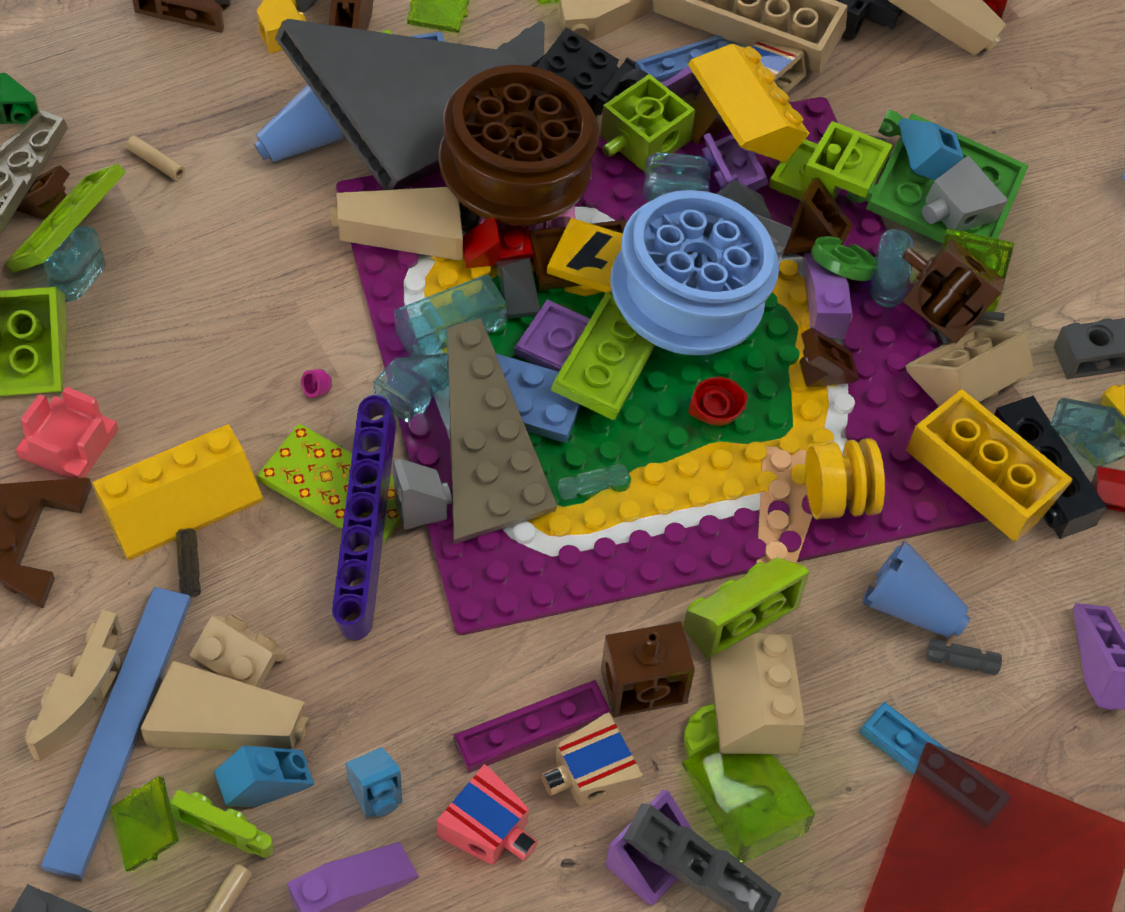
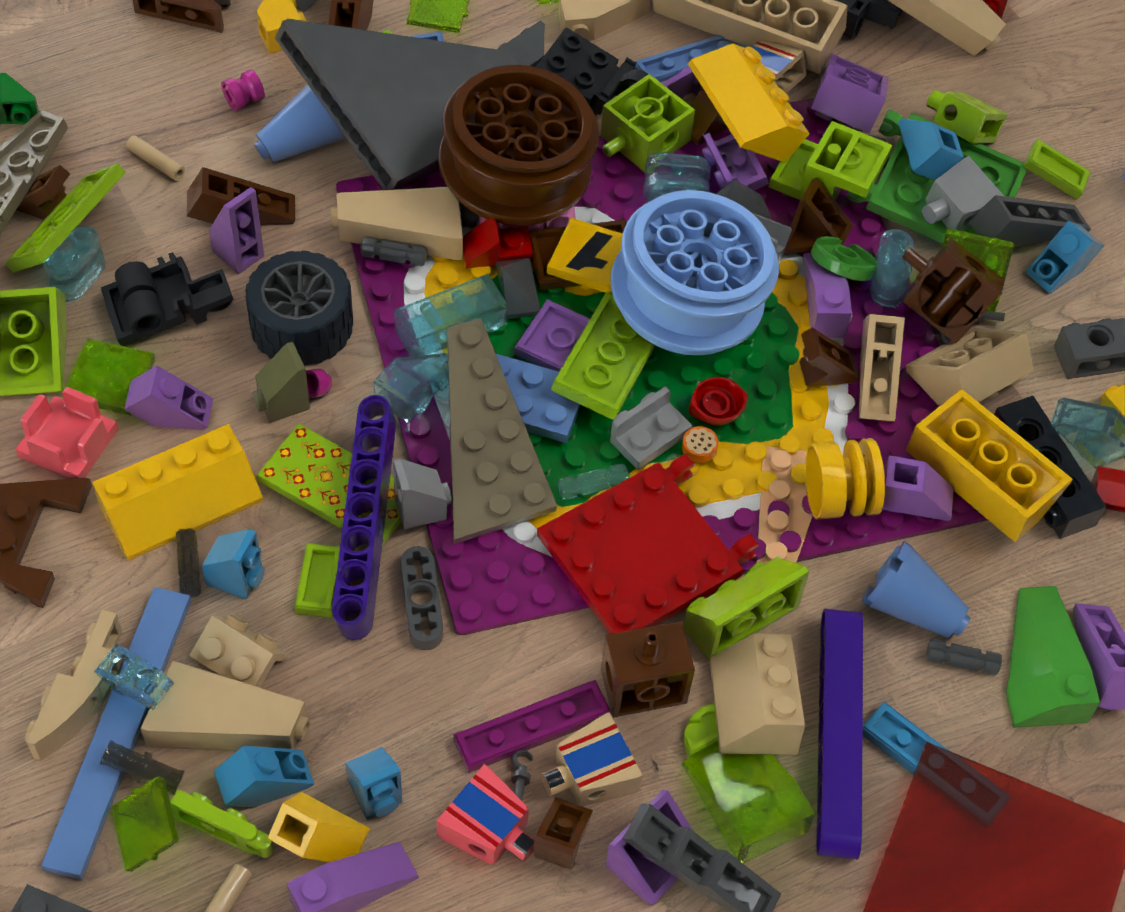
none -> clear neon green tile [62,338,155,416]
none -> clear light blue leg [94,644,174,710]
none -> clear smoke pin [100,740,185,795]
none -> black plate [101,252,234,347]
none -> medium lavender slope [124,366,213,430]
none -> reddish brown slope [187,167,295,225]
none -> dark azure slope [202,529,265,599]
none -> medium lavender slope [209,187,264,274]
none -> dark pink wheel [221,69,265,111]
none -> black wheel [245,250,353,366]
none -> olive slope [252,342,310,423]
none -> yellow slope [267,792,371,862]
none -> lime tile [294,543,340,618]
none -> dark grey axle [361,237,427,266]
none -> dark grey beam [401,546,443,650]
none -> dark grey hand [511,750,533,801]
none -> reddish brown slope [534,797,593,869]
none -> red plate [537,454,759,634]
none -> light grey bracket [610,387,693,470]
none -> tile [682,426,719,463]
none -> medium lavender slope [811,54,888,134]
none -> dark purple beam [816,608,863,860]
none -> tan slope [859,314,905,422]
none -> medium lavender slope [882,455,954,521]
none -> lime torso [926,90,1008,144]
none -> dark grey slope [969,195,1091,249]
none -> bright green wedge [1006,586,1100,728]
none -> lime tile [1023,139,1091,200]
none -> dark azure slope [1025,221,1104,294]

